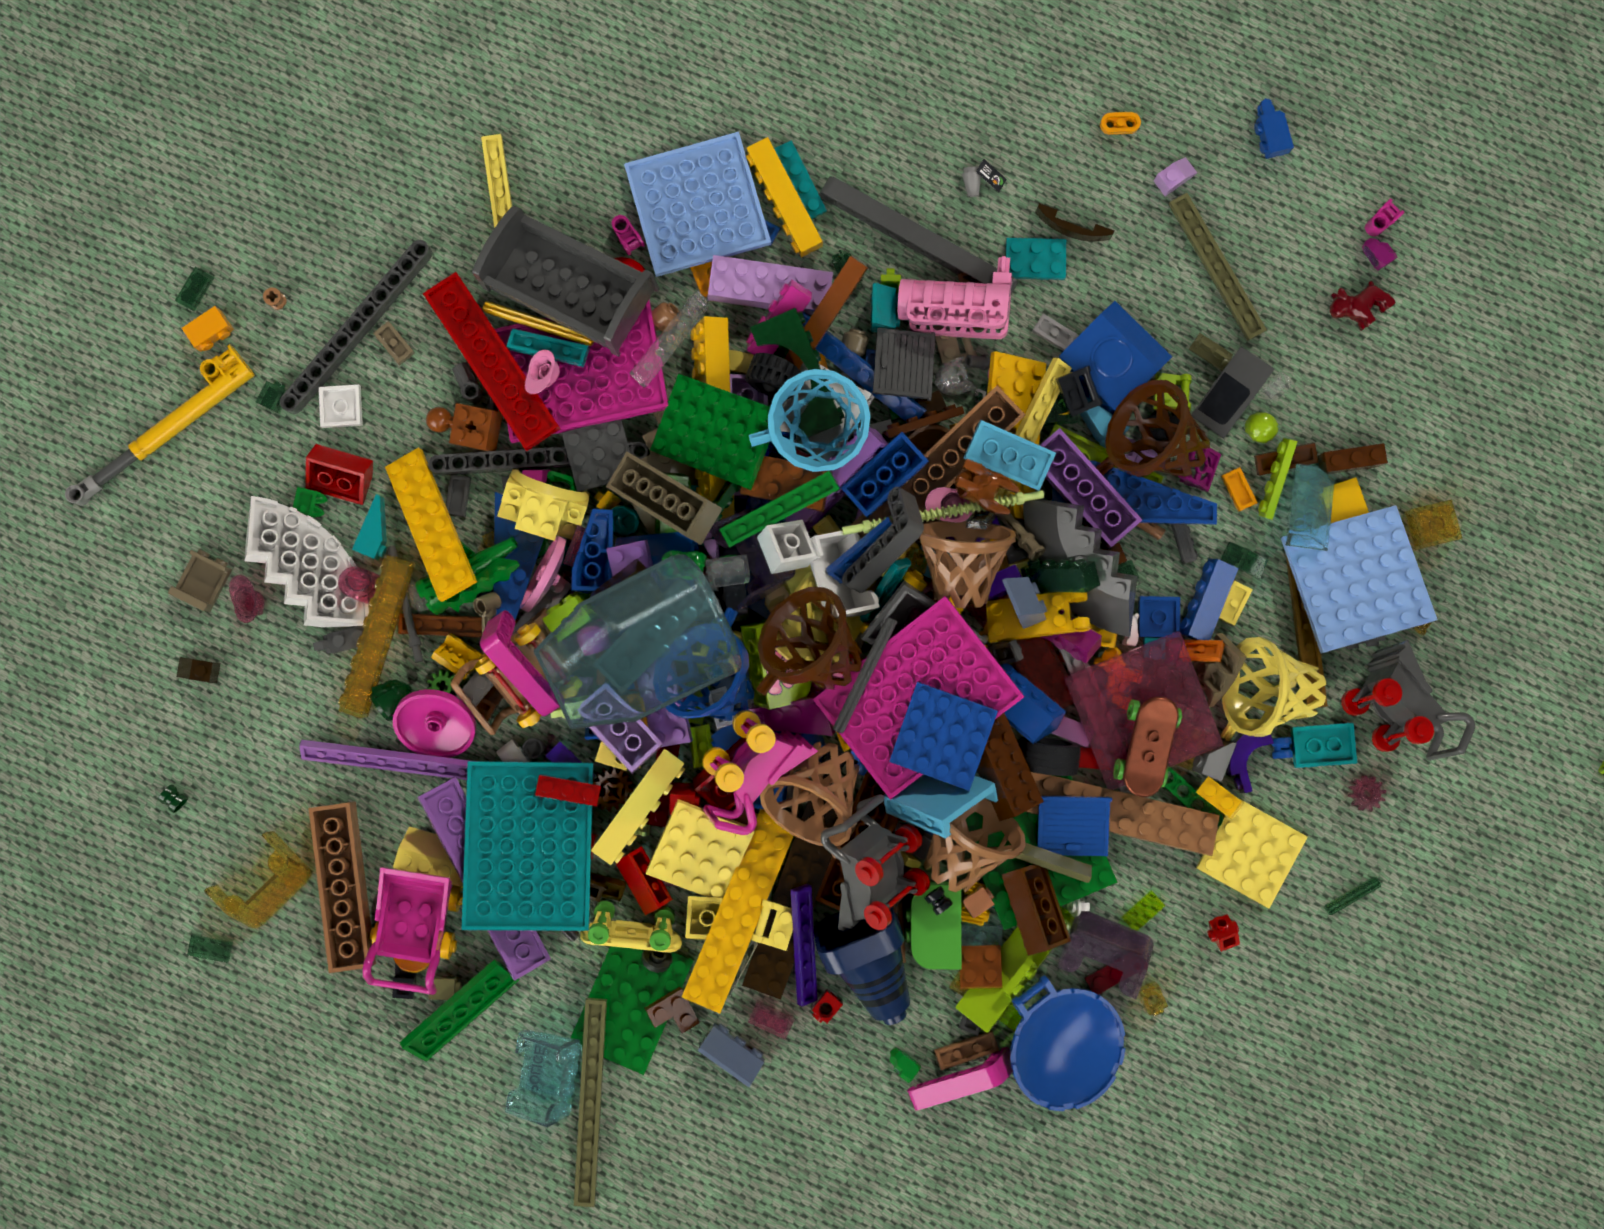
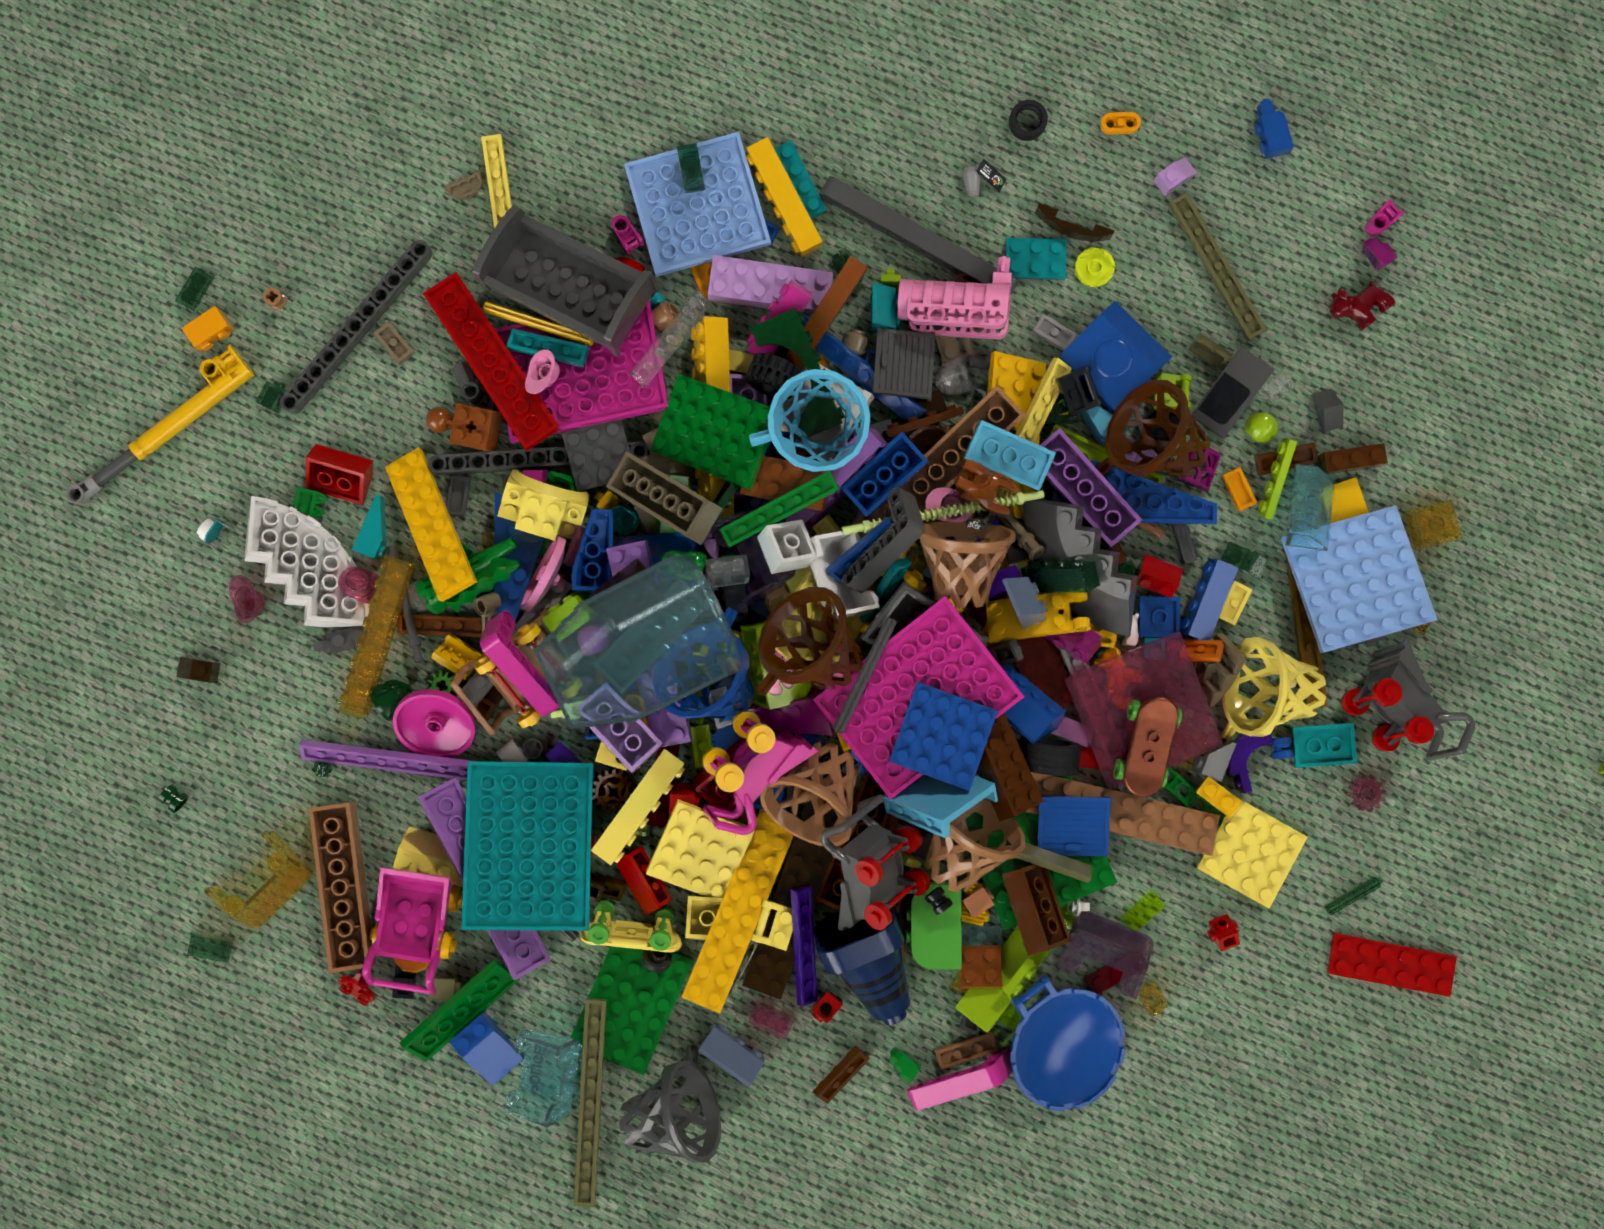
dark tan panel [168,549,232,612] -> none
white plate [319,384,363,428] -> none
red plate [535,775,601,807] -> none
reddish brown plate [644,987,699,1034] -> none
none -> piece [197,519,233,550]
none -> clear green plate [312,761,333,777]
none -> red plate [338,969,375,1006]
none -> dark tan tile [444,171,483,200]
none -> blue slope [449,1011,524,1086]
none -> dark grey piece [619,1045,721,1163]
none -> teal hinge [650,292,665,309]
none -> clear green panel [677,143,705,193]
none -> reddish brown plate [813,1046,870,1104]
none -> black tyre [1009,99,1048,141]
none -> neon yellow tile [1075,247,1115,287]
none -> red brick [1136,554,1183,598]
none -> dark grey slope [1311,389,1343,433]
none -> red plate [1327,932,1457,997]

